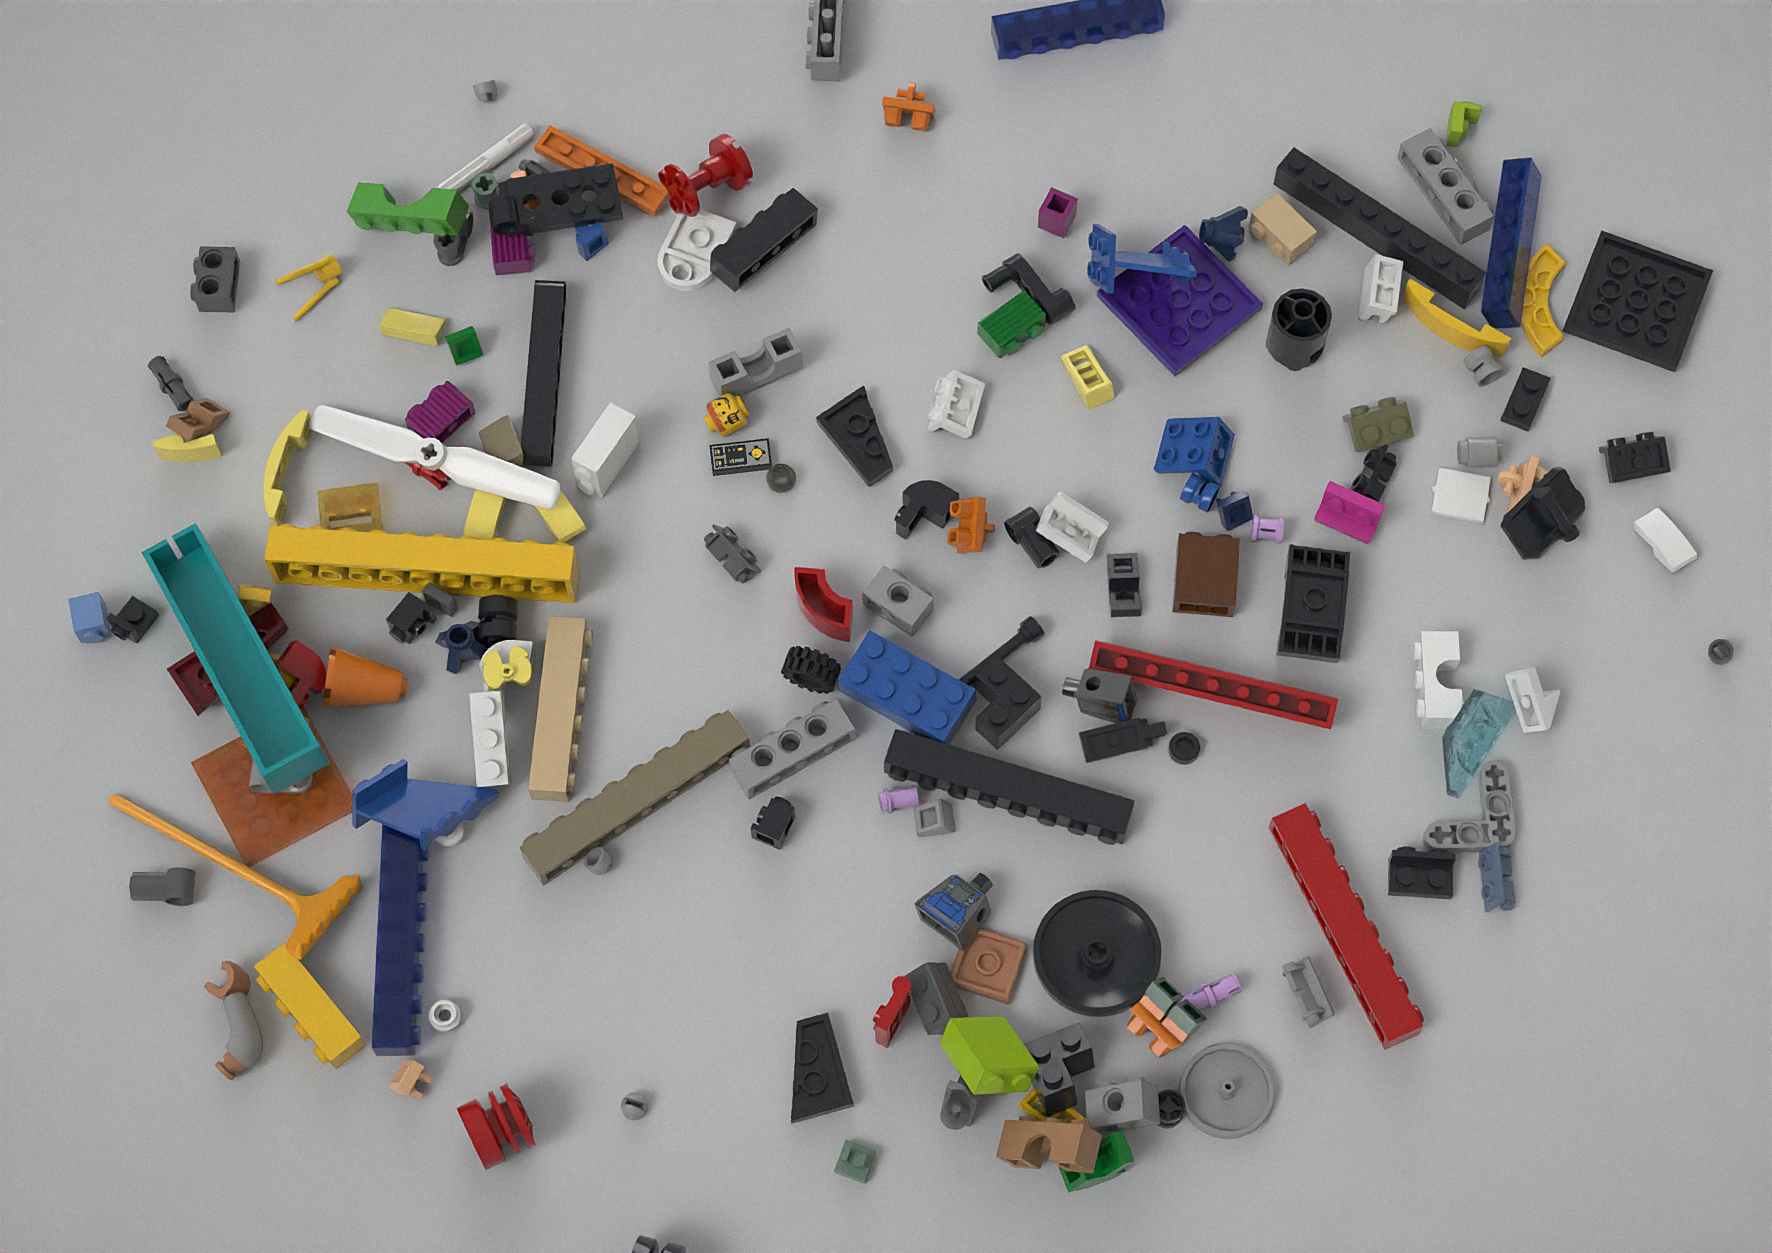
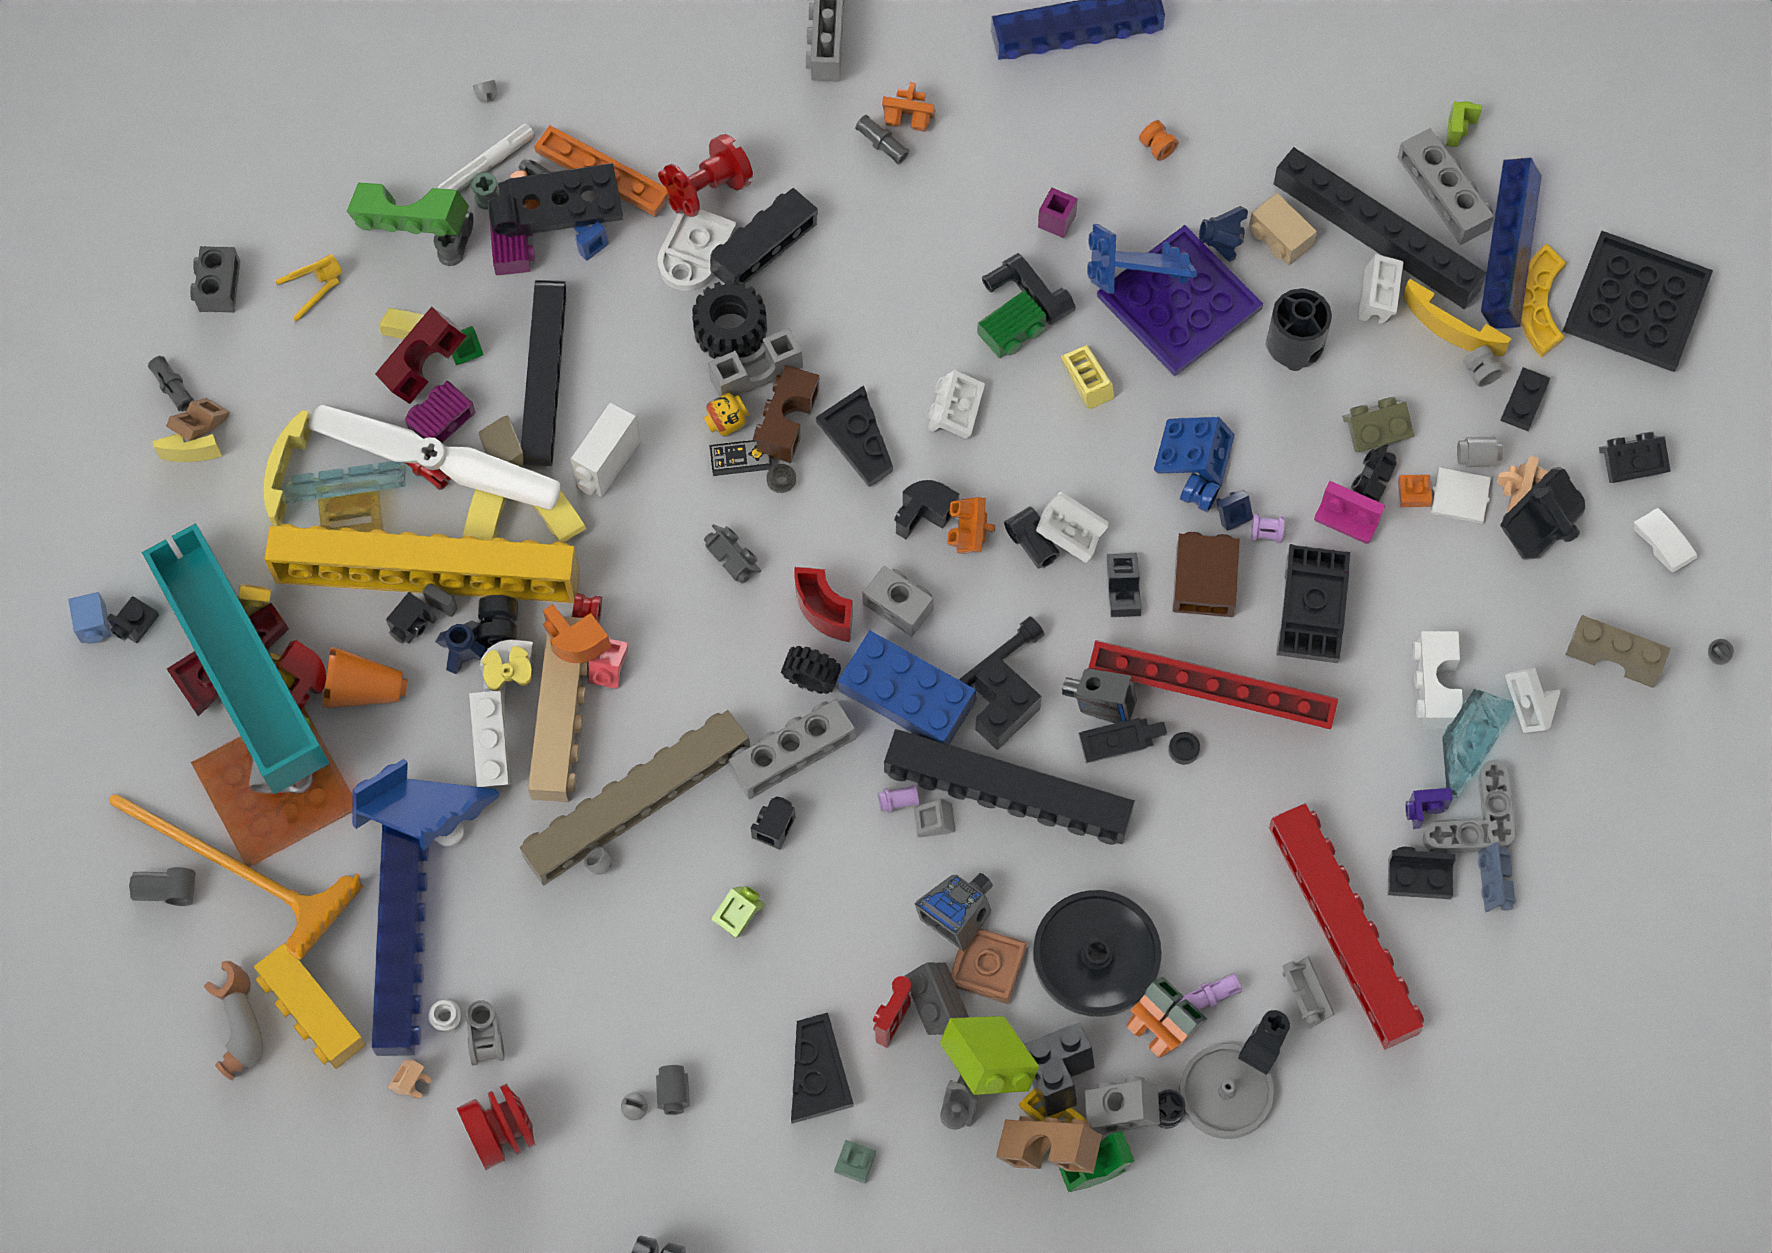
none -> clear light blue windscreen [284,461,406,504]
none -> dark red arch [375,306,467,404]
none -> light grey piece [466,1000,505,1066]
none -> orange brick [543,604,611,663]
none -> red wheel [572,593,602,623]
none -> coral bracket [588,639,628,689]
none -> dark grey brick [656,1065,690,1115]
none -> black tyre [692,280,767,359]
none -> lime bracket [711,886,765,938]
none -> reddish brown arch [753,365,819,463]
none -> dark grey pin [855,114,910,164]
none -> orange wheel [1139,120,1179,161]
none -> black piece [1238,1010,1290,1075]
none -> orange tile [1398,475,1432,507]
none -> dark purple bracket [1405,788,1453,829]
none -> dark tan arch [1565,615,1670,688]

